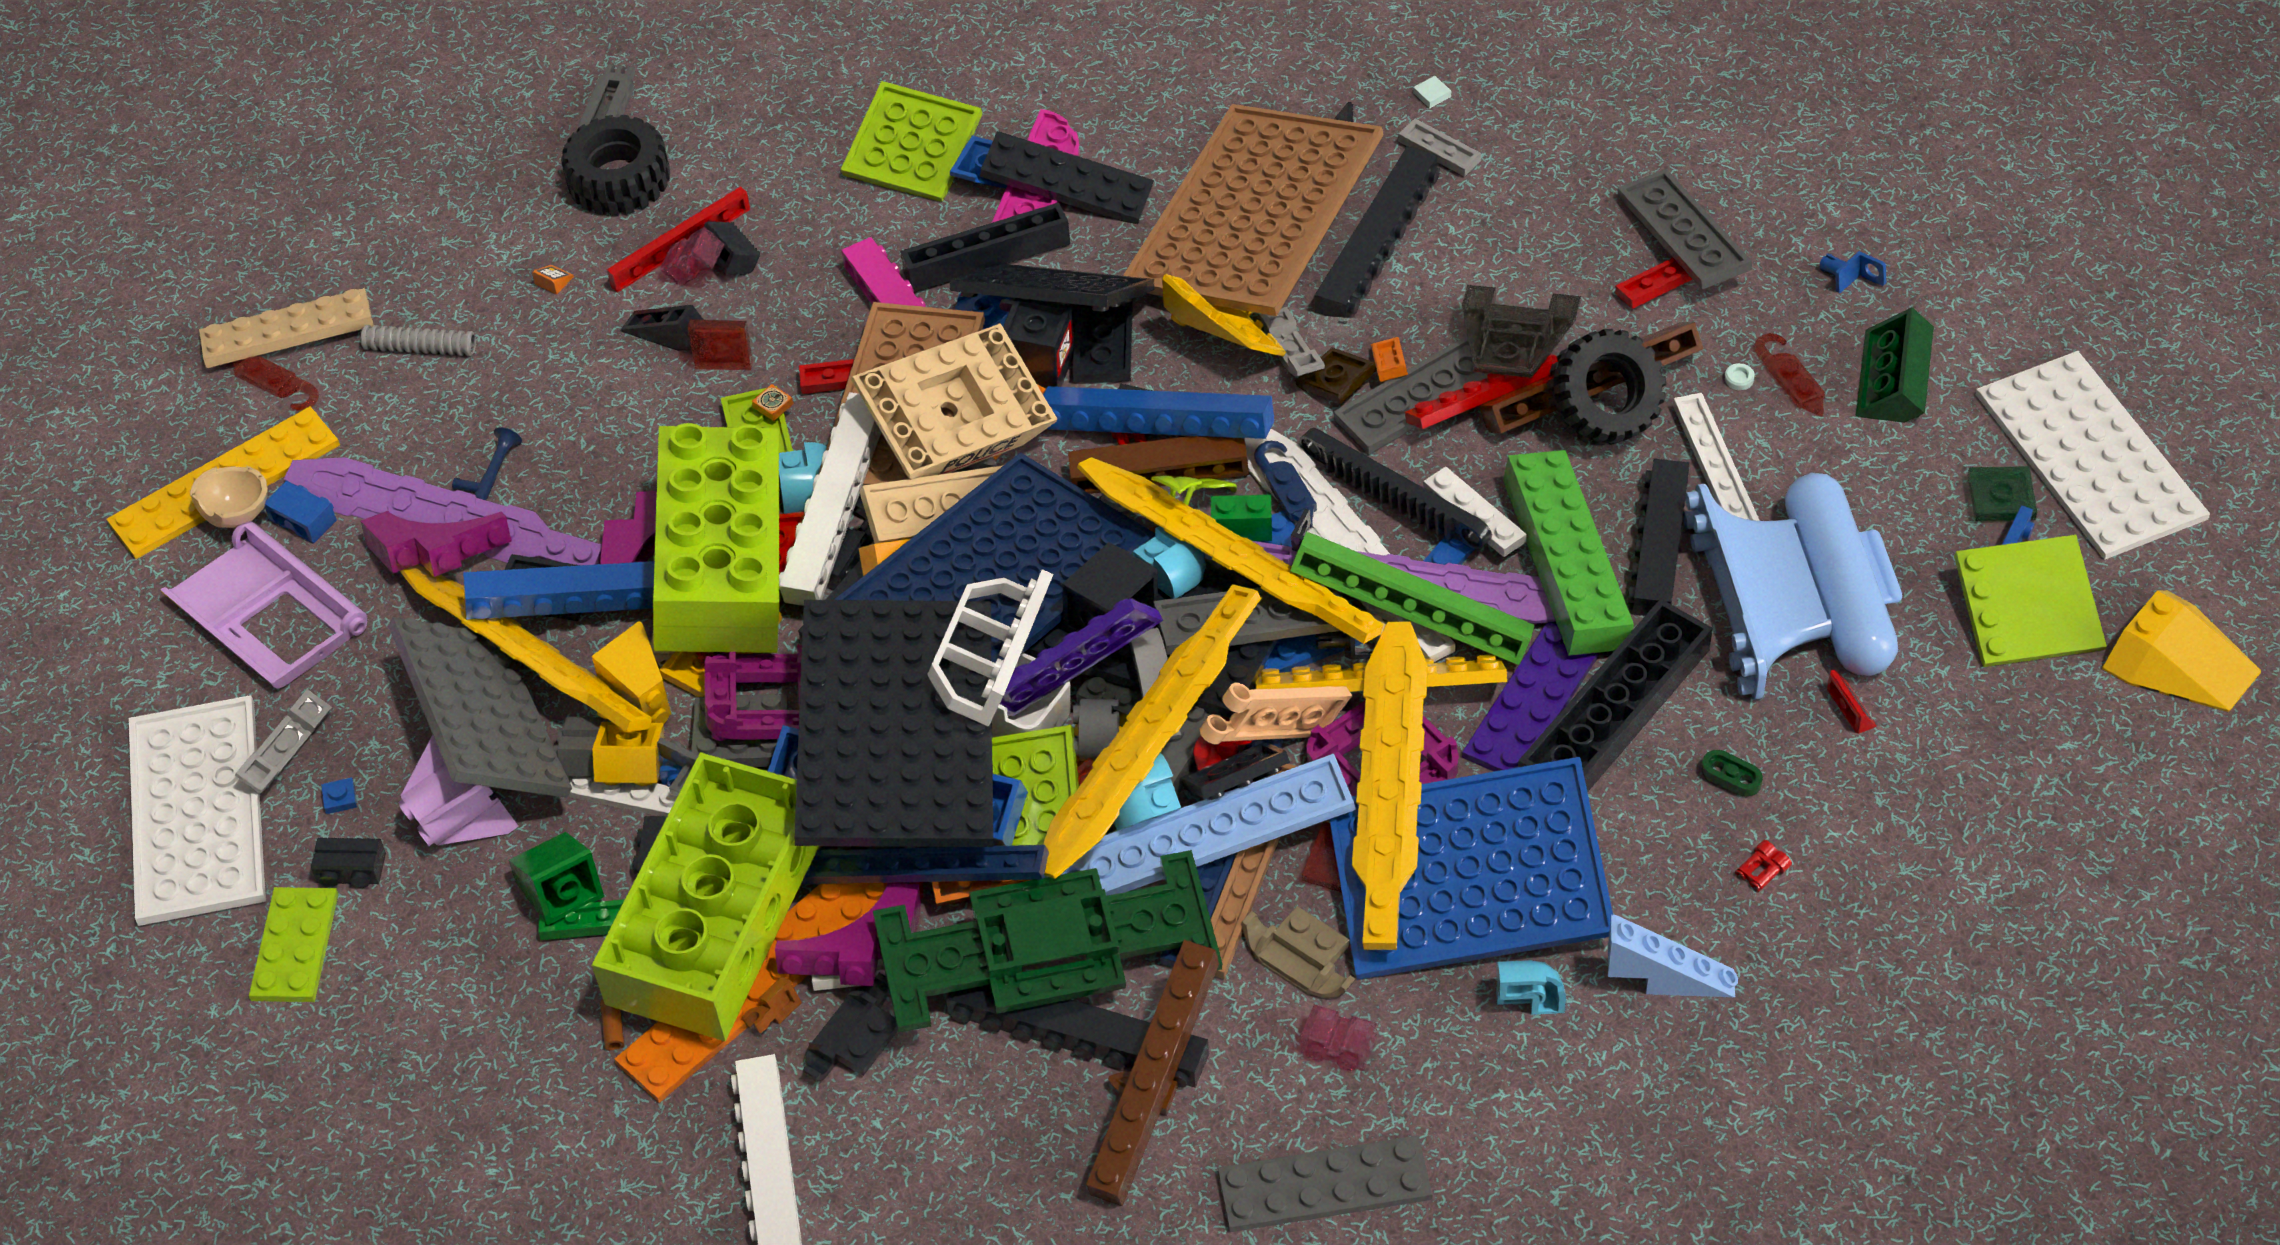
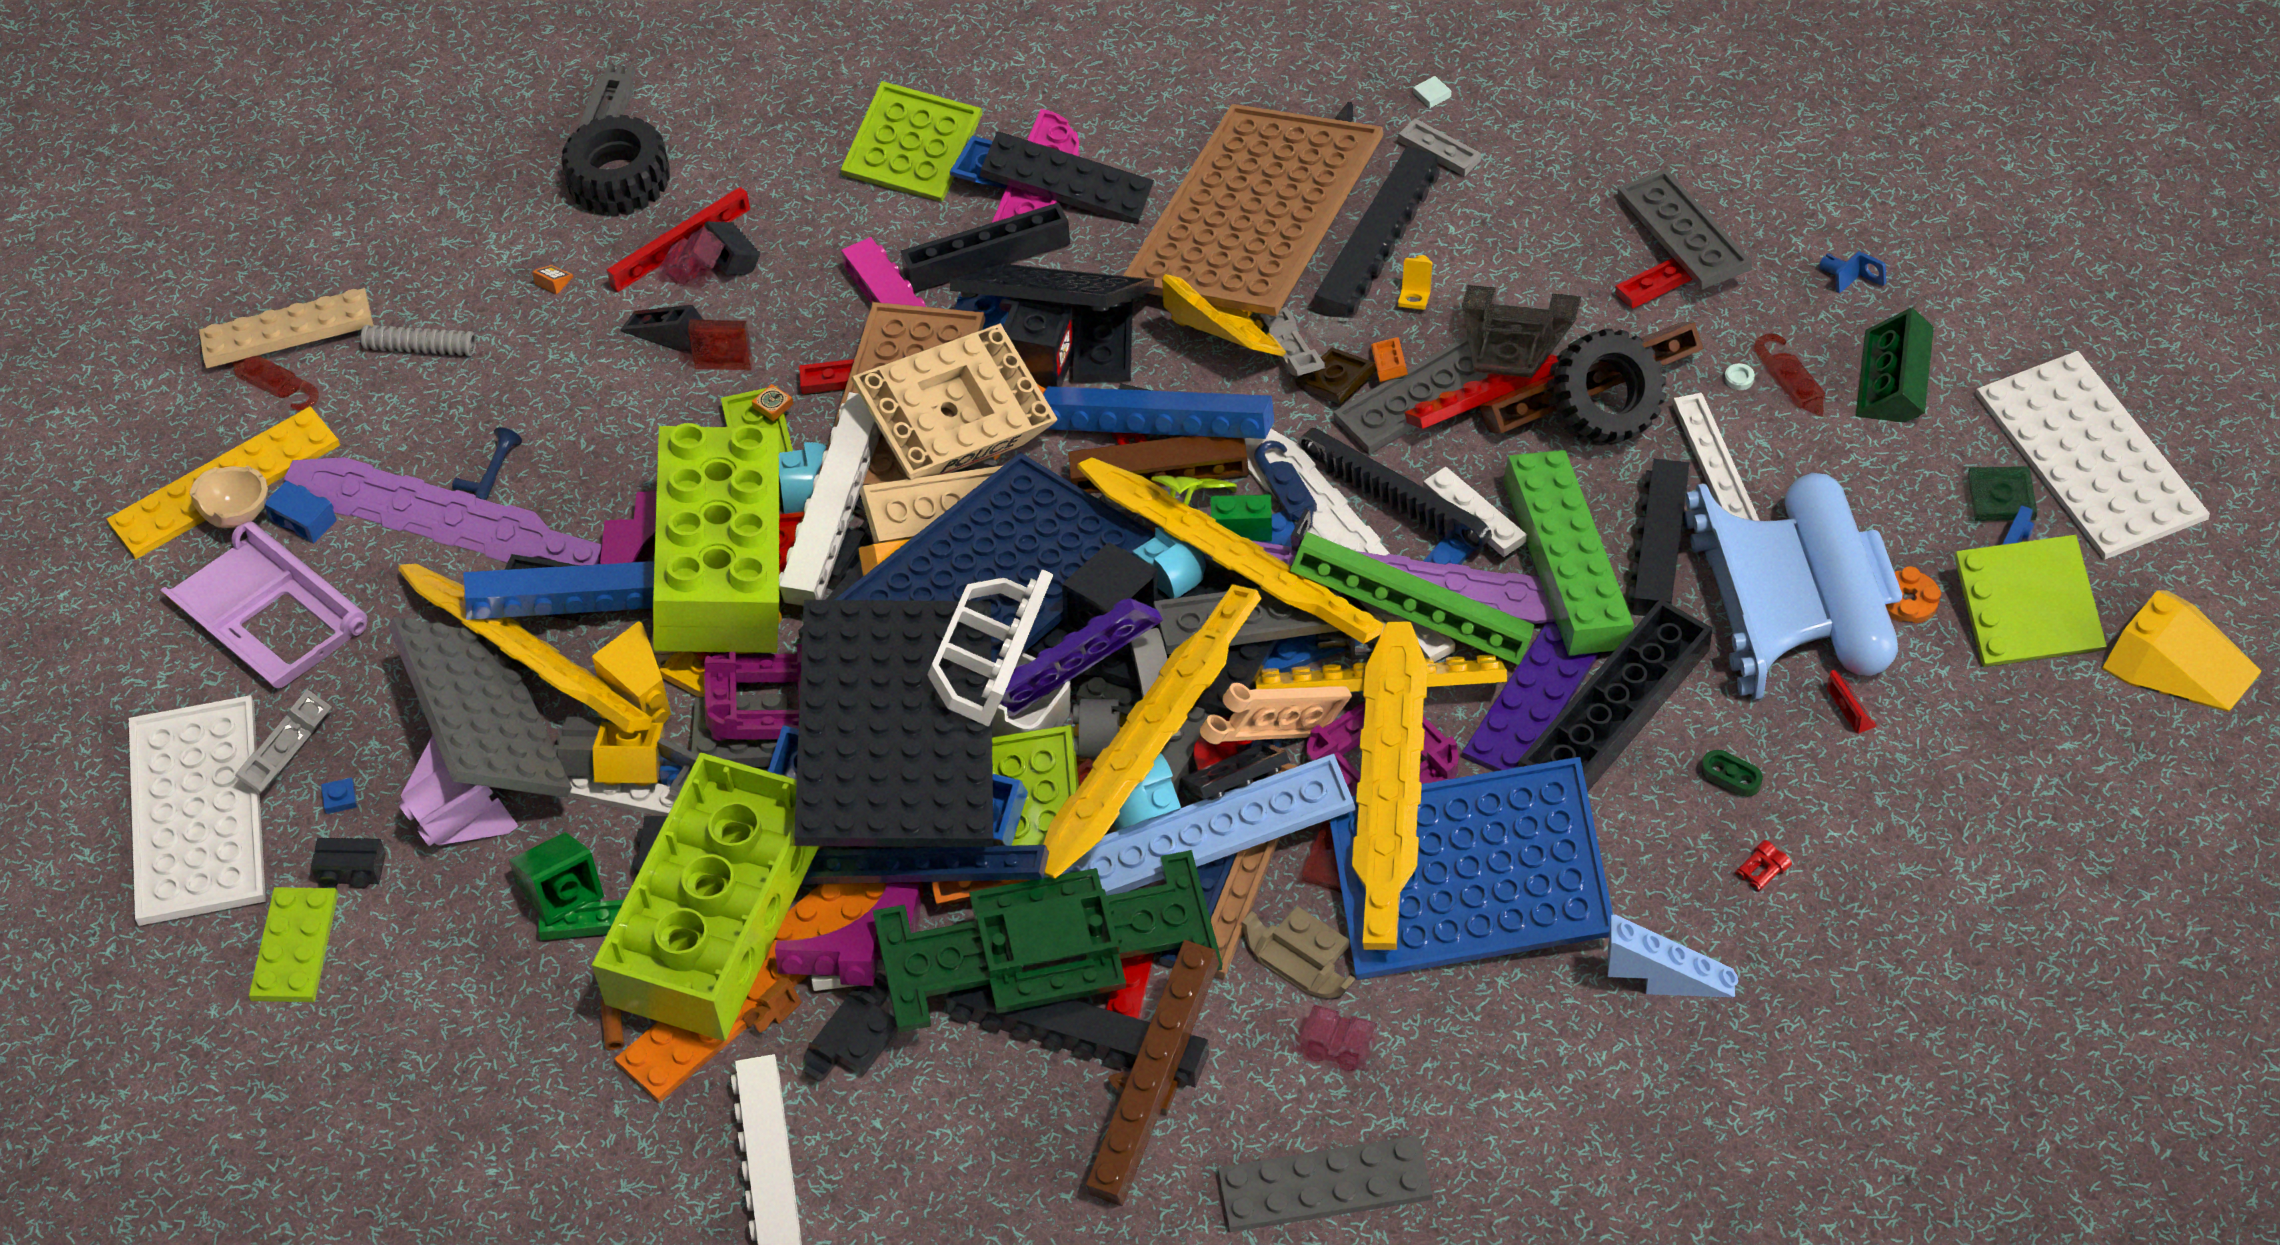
magenta arch [361,511,512,577] -> none
medium azure brick [1496,960,1566,1015] -> none
none -> red plate [1106,952,1156,1019]
none -> yellow bracket [1398,255,1433,310]
none -> orange plate [1885,566,1941,623]

